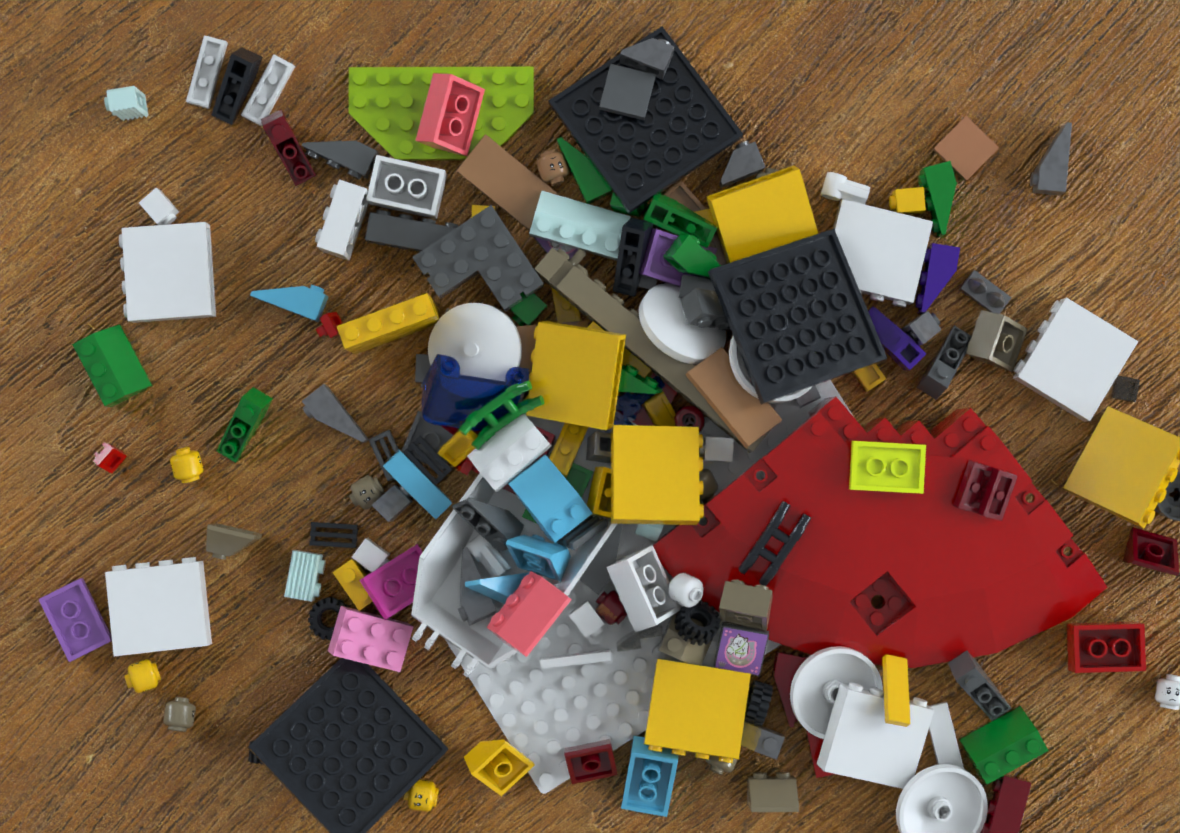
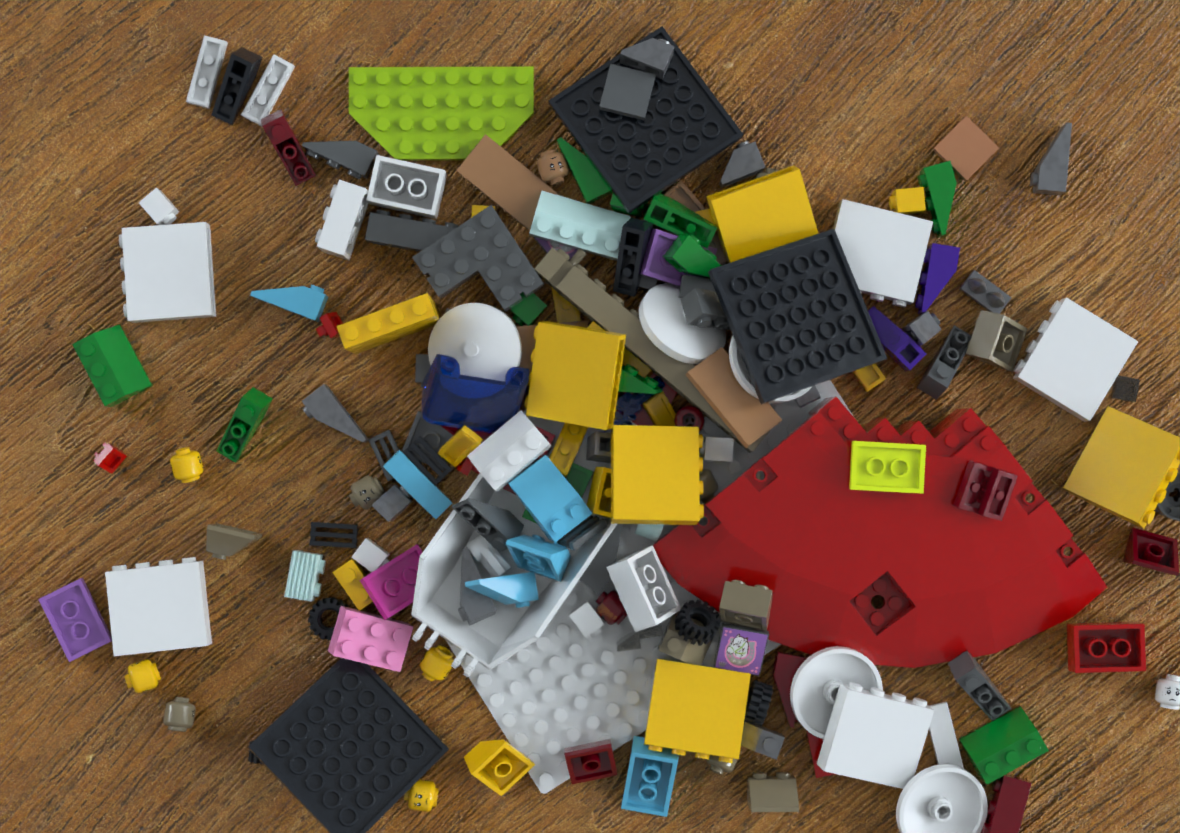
light aqua brick [104,86,148,121] -> none
coral slope [415,73,485,156] -> none
green piece [458,381,544,450] -> none
coral slope [487,571,572,657] -> none
white tile [540,649,611,669] -> none
white head [668,573,704,607] -> none
black piece [738,501,811,586] -> none
white piece [820,172,870,205] -> none
yellow tile [882,654,910,727] -> none
none -> yellow head [420,645,454,681]

